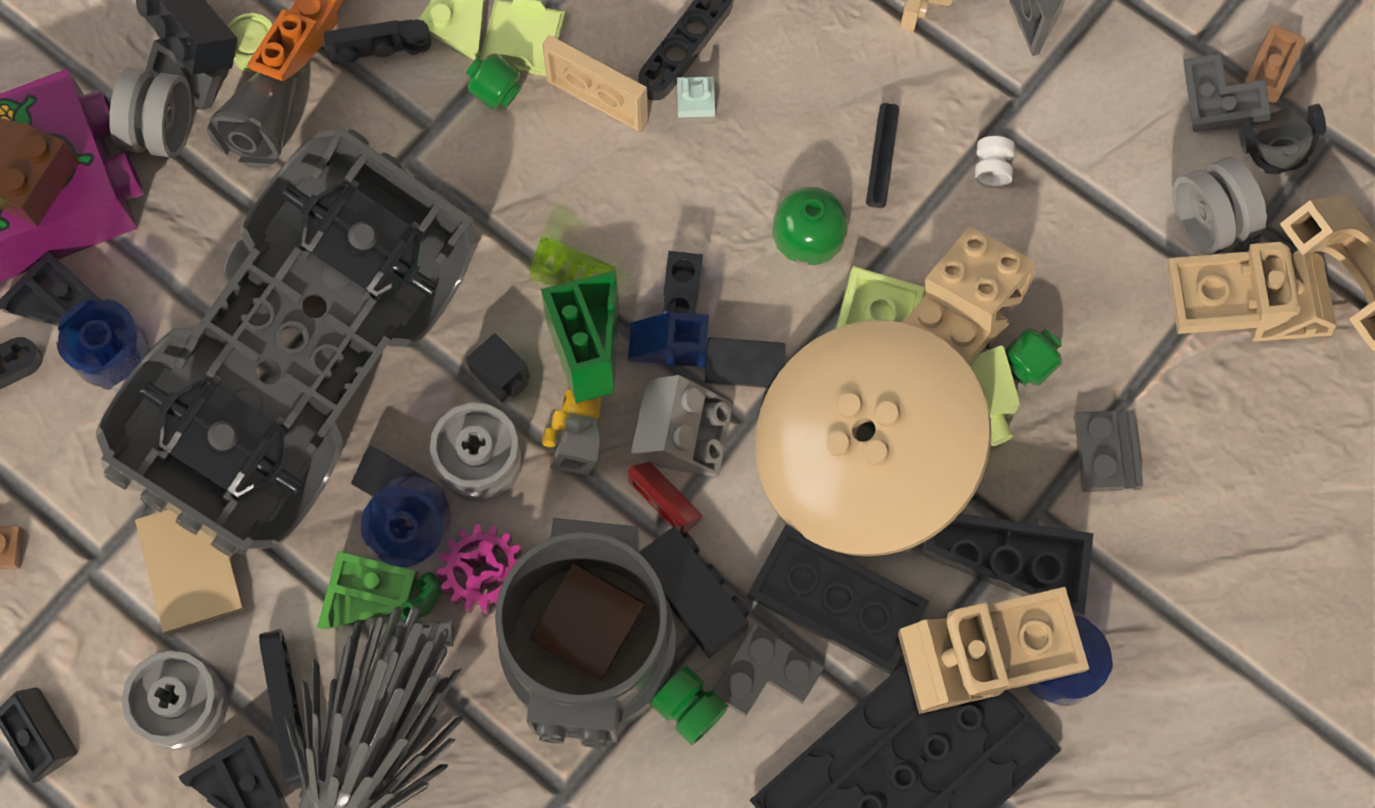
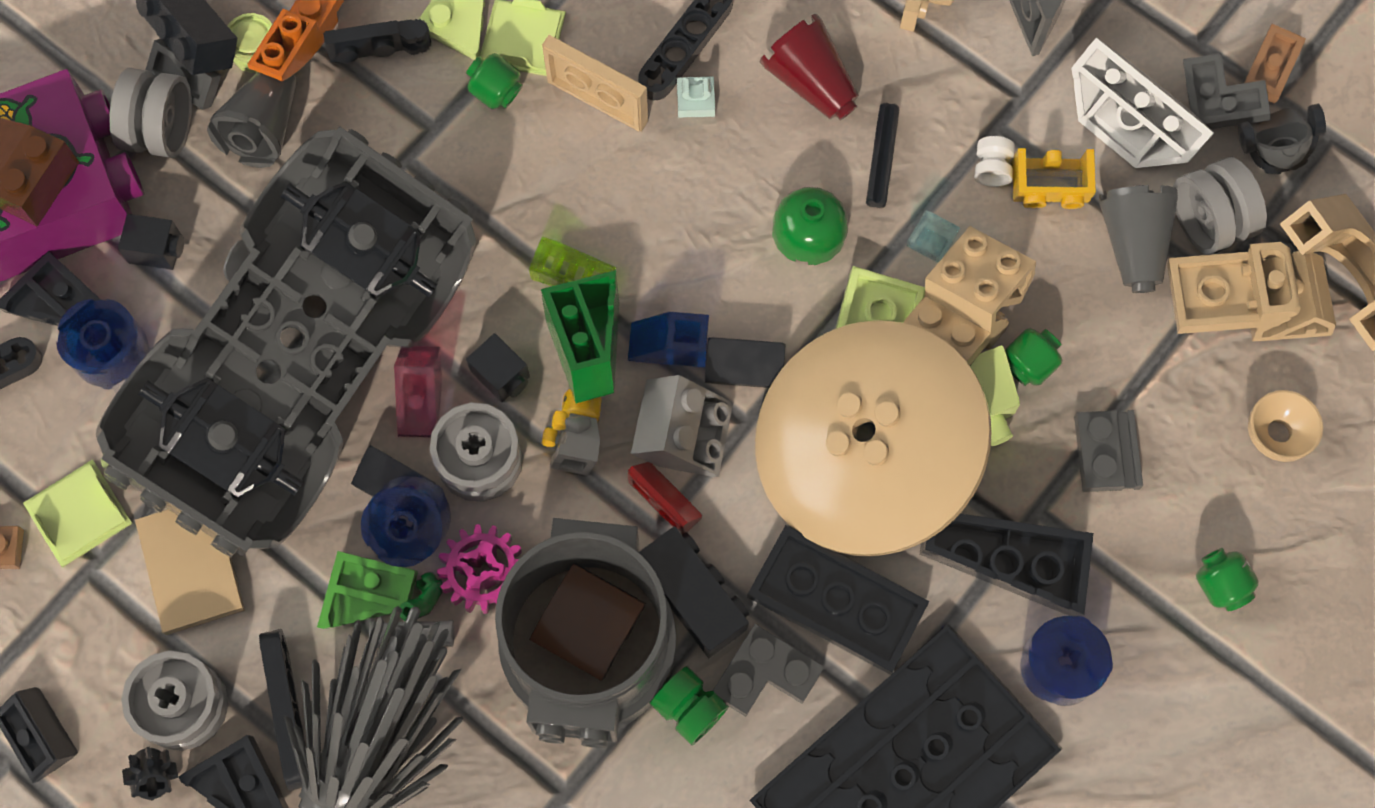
black leg [662,251,703,327] -> none
tan piece [898,587,1089,714] -> none
none -> yellowish green piece [23,459,132,568]
none -> black brick [118,214,184,270]
none -> black gear [122,746,178,801]
none -> clear pink slope [394,346,442,438]
none -> dark red cone [760,14,859,120]
none -> clear light blue tile [907,210,960,263]
none -> yellow window [1011,148,1096,209]
none -> white wedge [1072,38,1214,168]
none -> dark grey cone [1099,185,1178,293]
none -> green head [1196,548,1259,612]
none -> tan piece [1248,390,1323,462]

